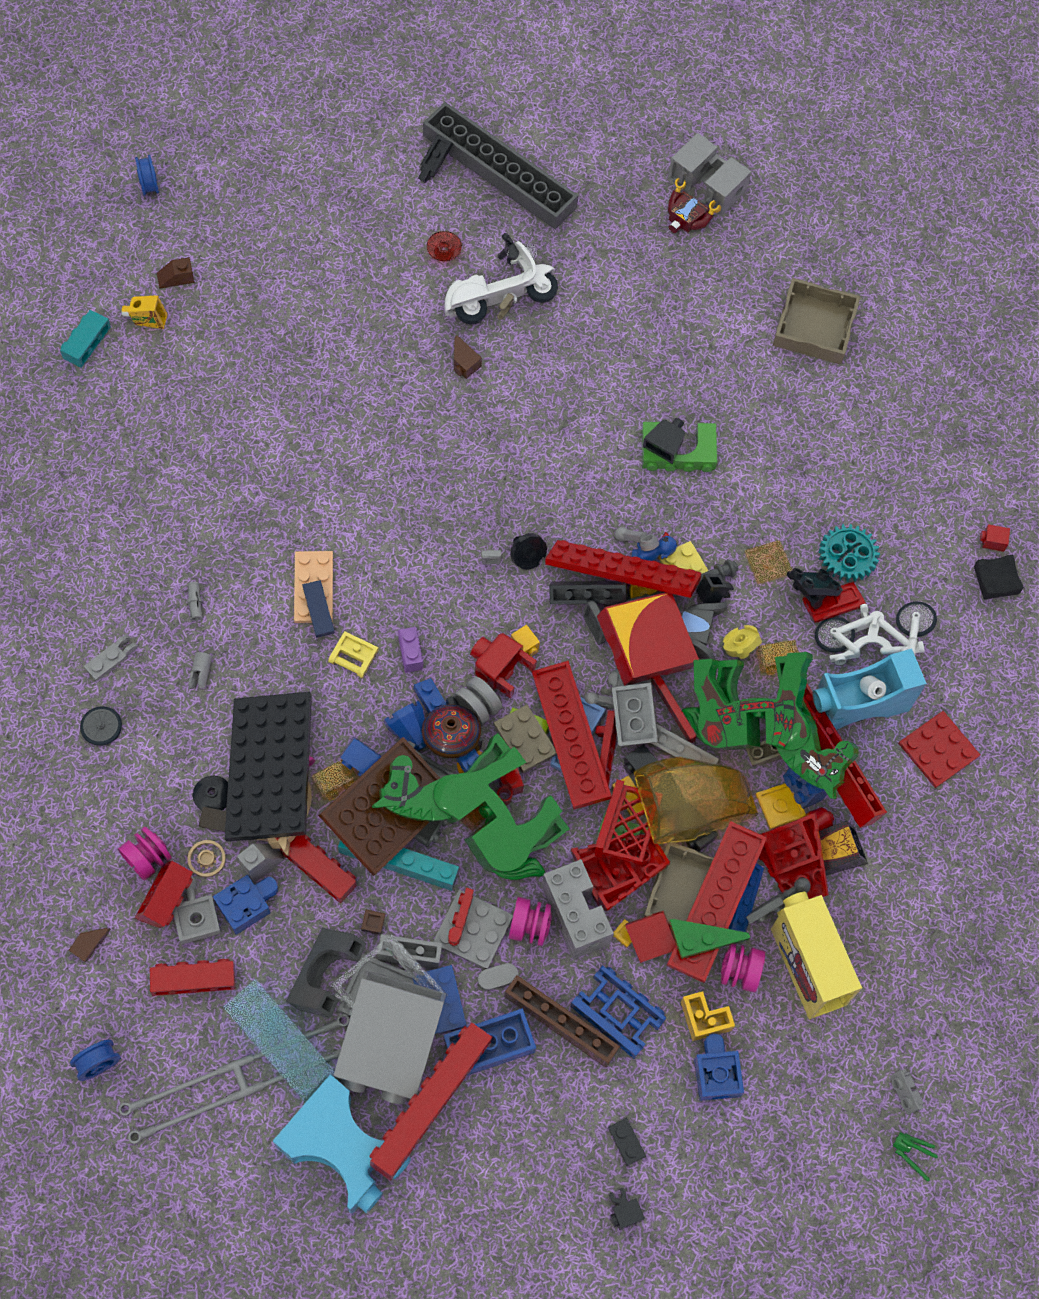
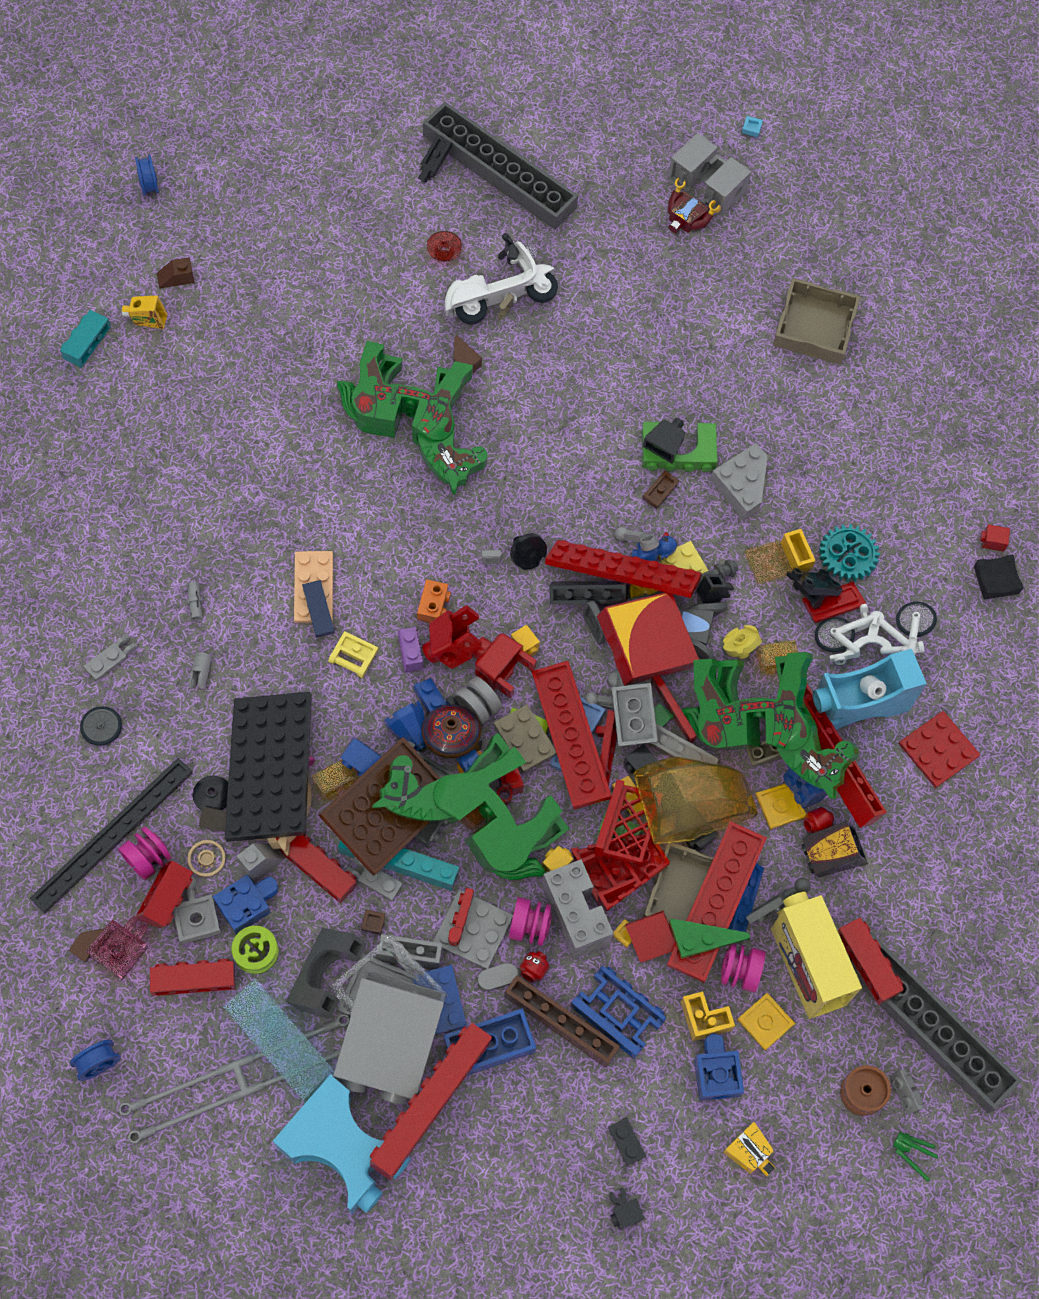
red wedge [759,812,829,899] -> none
none -> black plate [30,758,193,914]
none -> clear pink hinge [86,916,148,981]
none -> lime wheel [232,926,279,974]
none -> green animal [336,341,488,495]
none -> light grey hinge [345,857,403,901]
none -> orange brick [417,579,451,623]
none -> red piece [422,605,482,669]
none -> red head [519,951,550,983]
none -> yellow brick [542,846,573,872]
none -> reddish brown plate [642,471,680,509]
none -> green tile [654,703,673,727]
none -> light grey brick [710,443,768,521]
none -> yellow torso [723,1122,776,1176]
none -> yellow tile [737,993,795,1051]
none -> medium azure plate [742,116,763,137]
none -> yellow piece [780,529,816,572]
none -> red brick [838,918,904,1005]
none -> dark orange wheel [840,1065,891,1116]
none -> dark grey brick [848,931,1022,1113]

